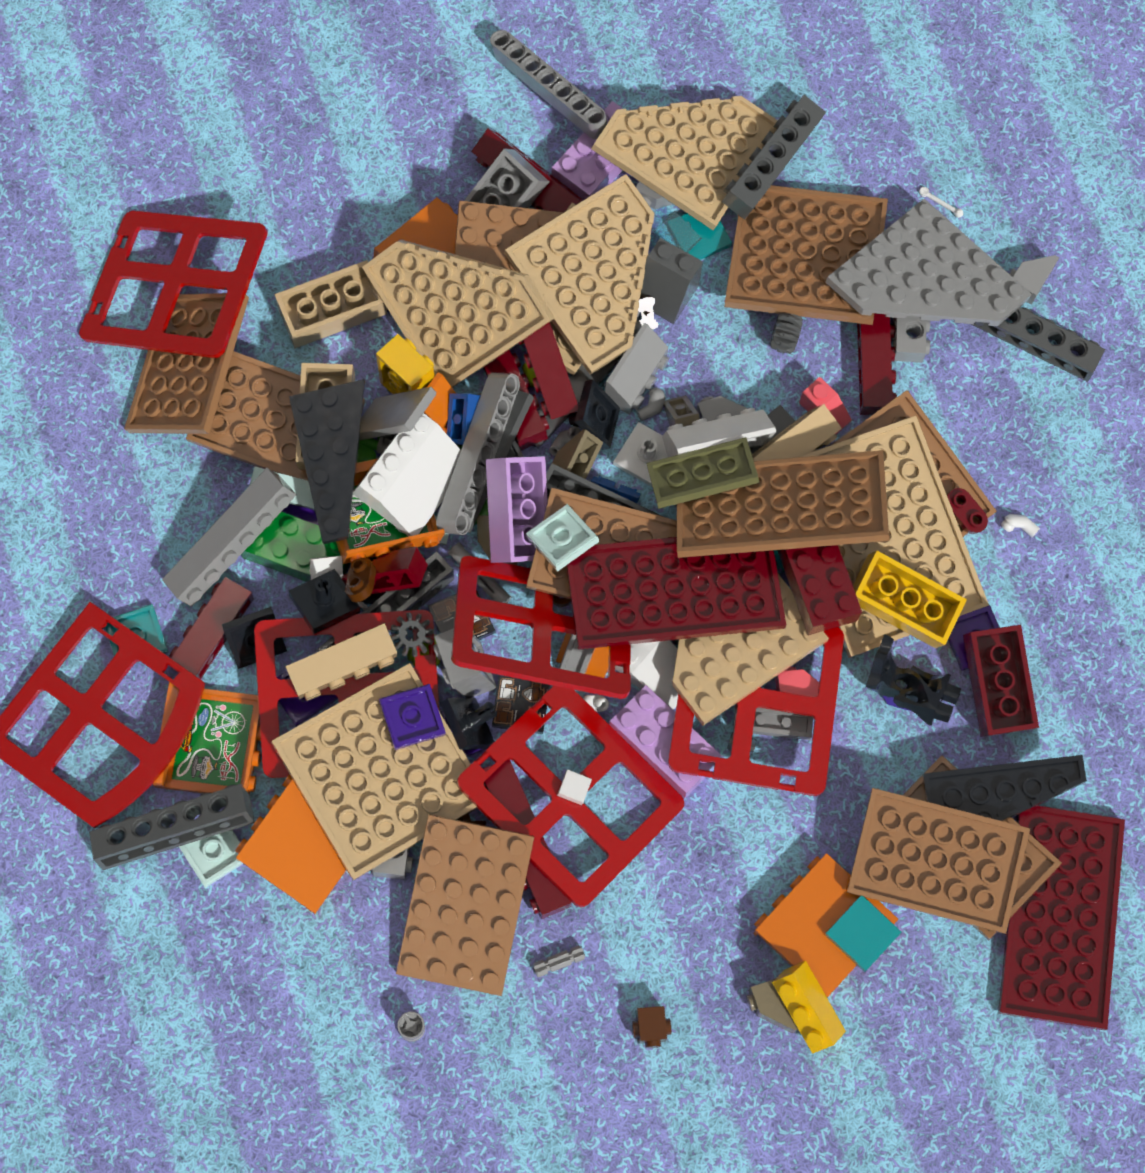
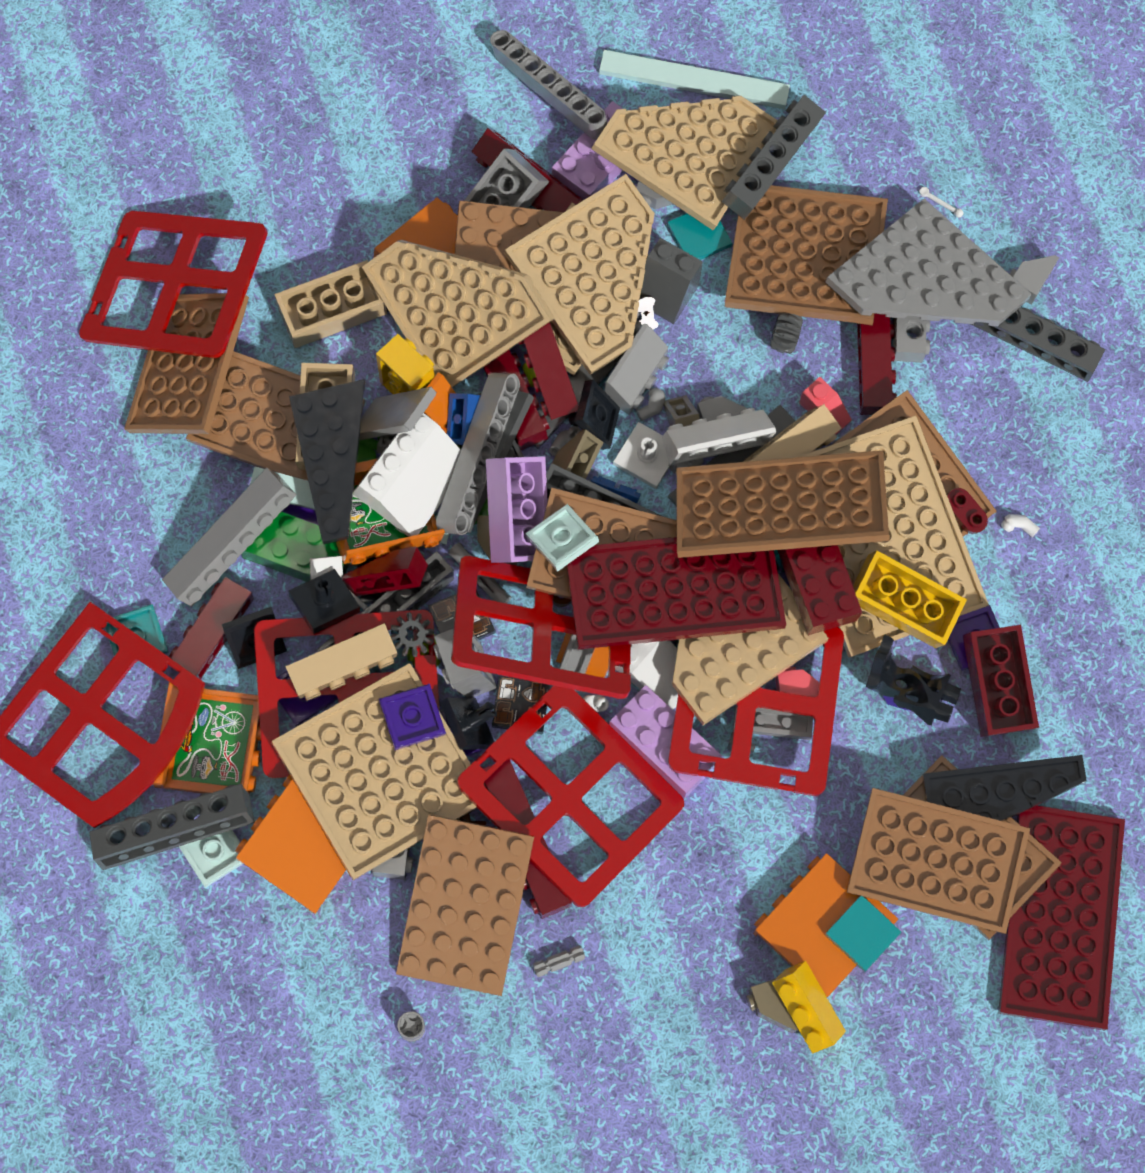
reddish brown plate [345,558,376,602] -> none
white tile [557,769,592,805] -> none
reddish brown brick [632,1006,672,1048] -> none
olive plate [646,437,759,509] -> none
clear light blue piece [649,211,702,253] -> none
none -> light aqua tile [599,50,790,109]

